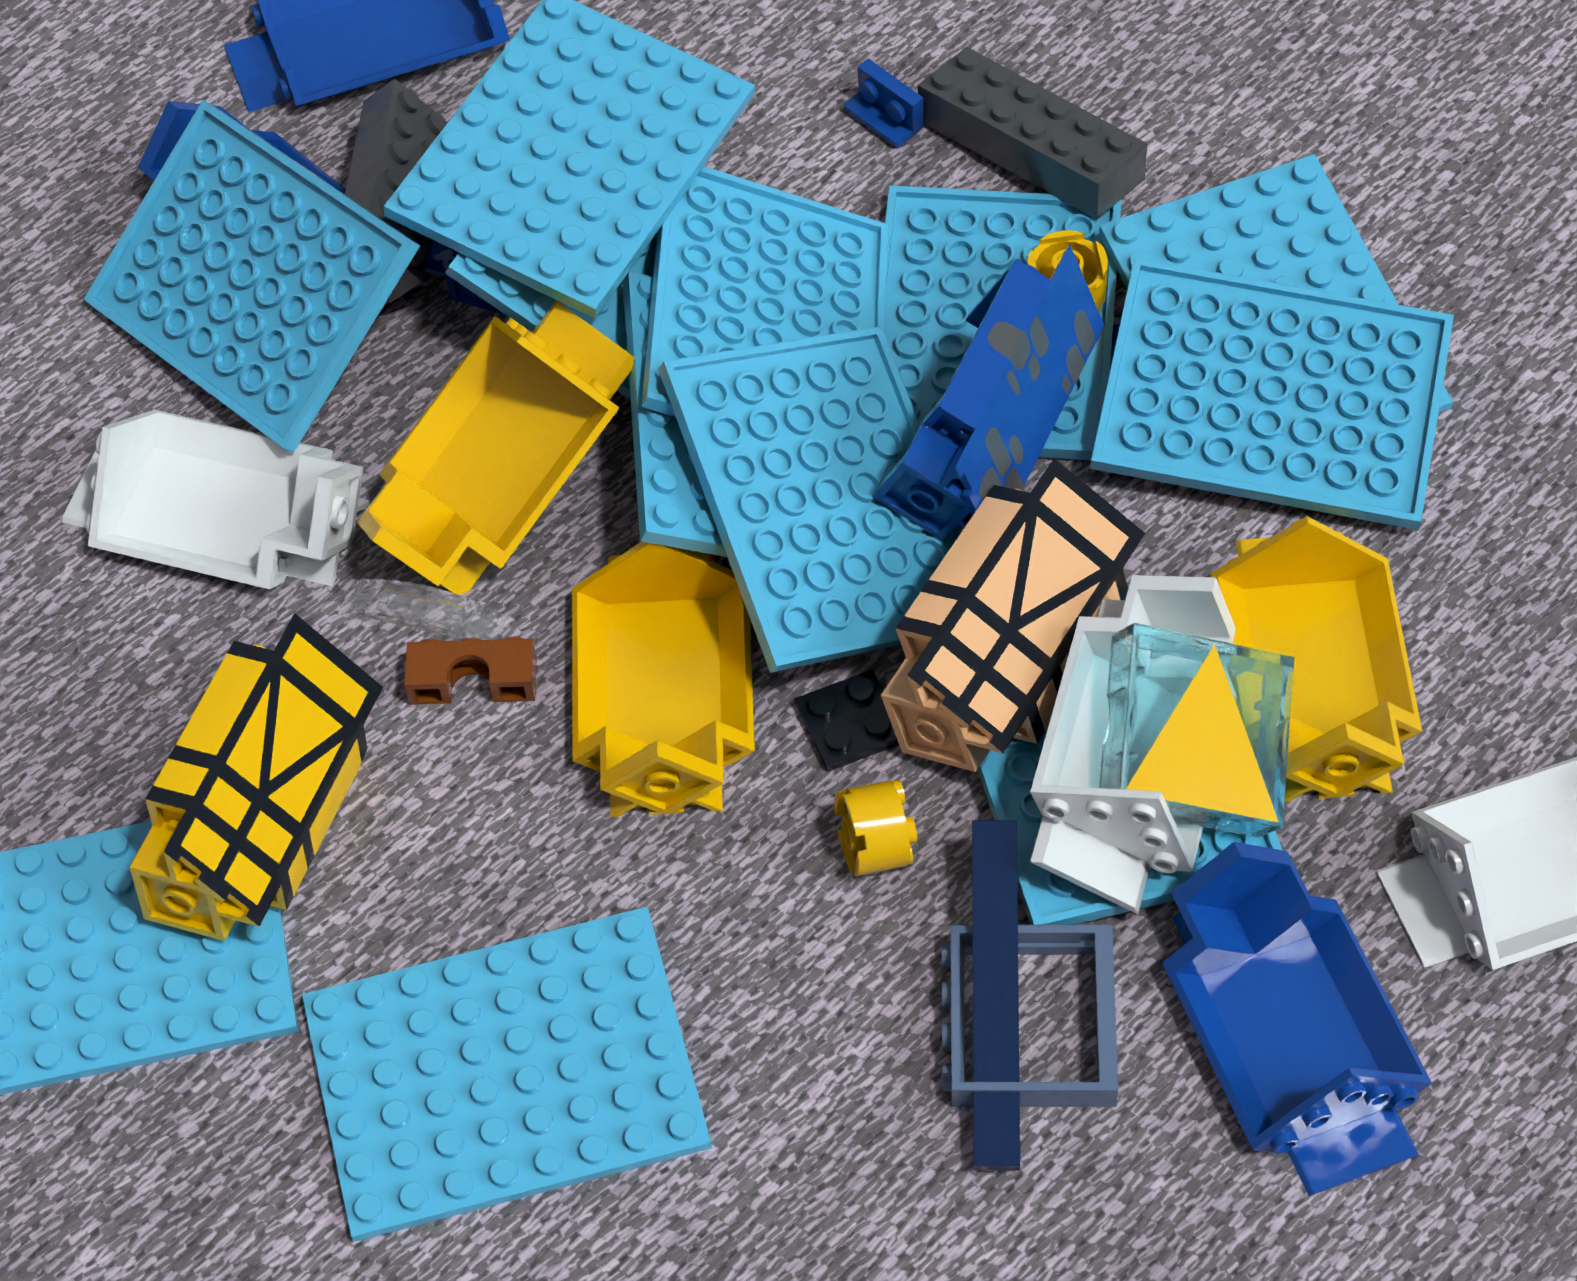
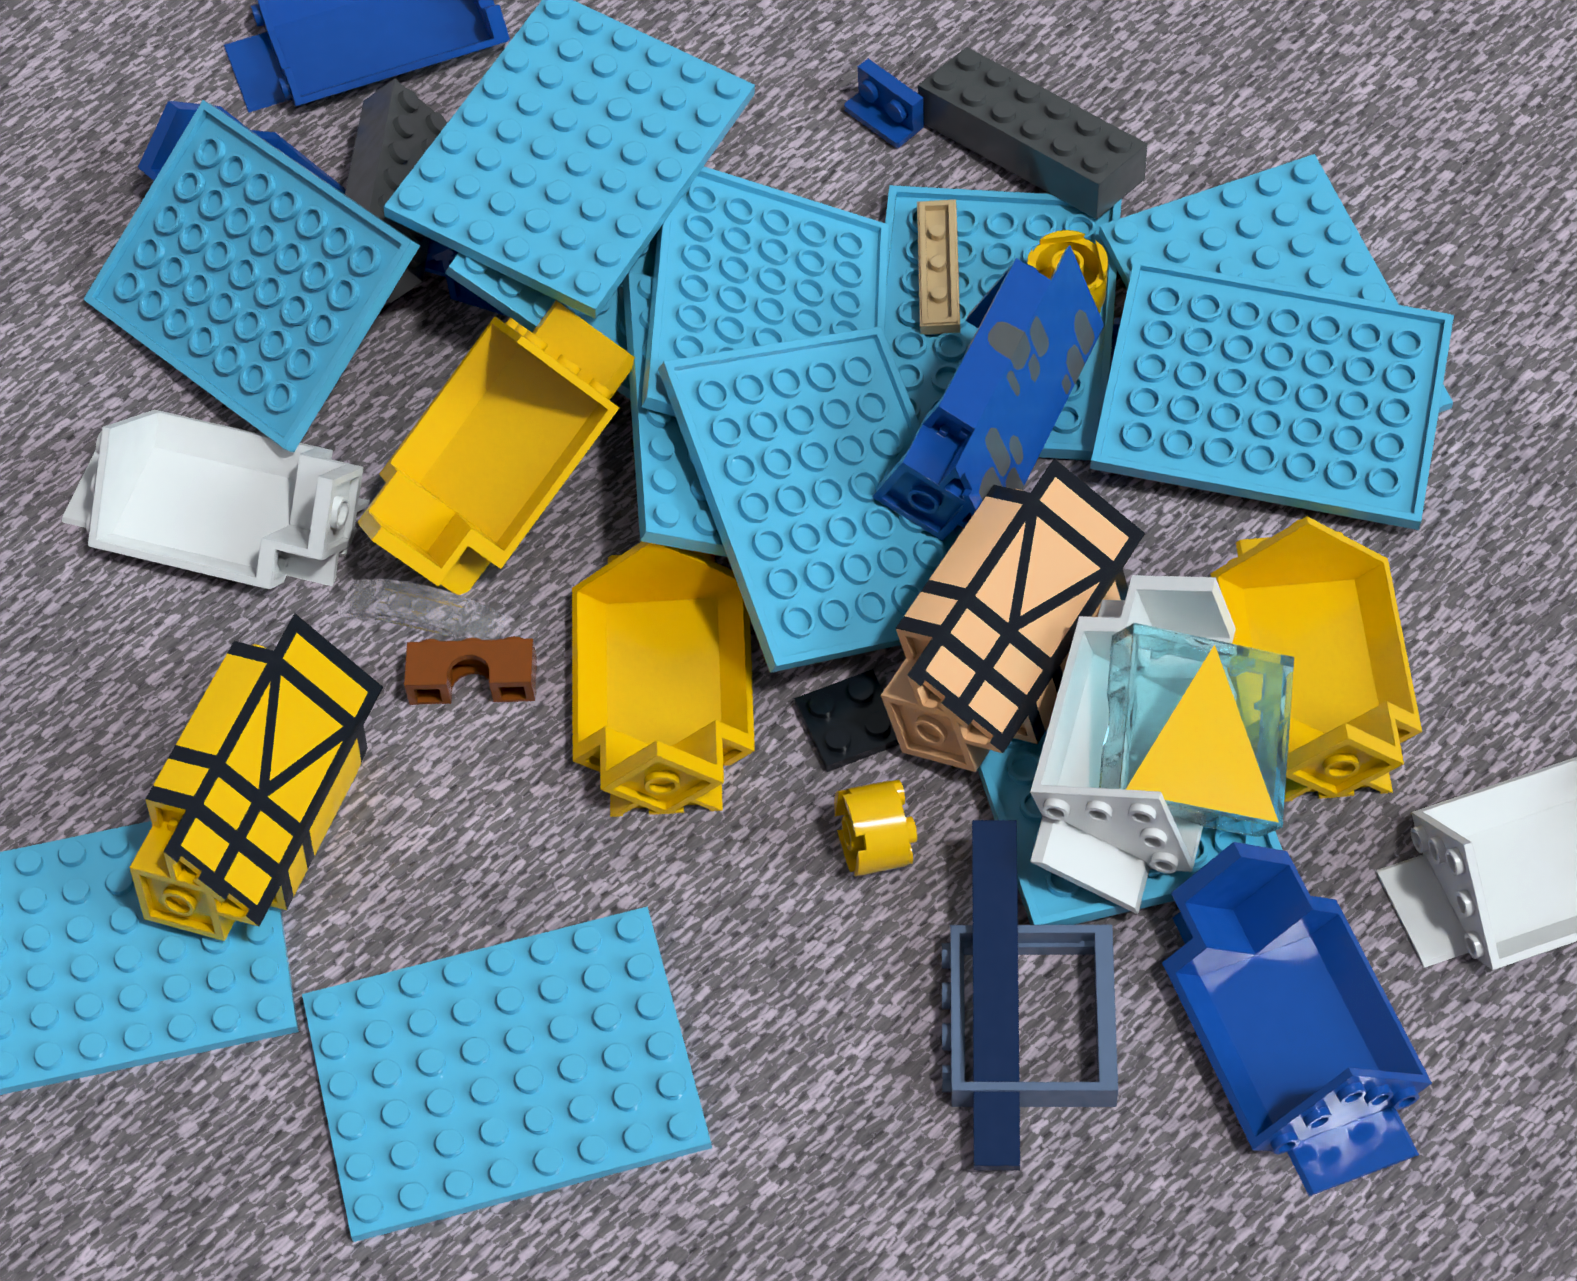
none -> tan tile [917,199,961,335]

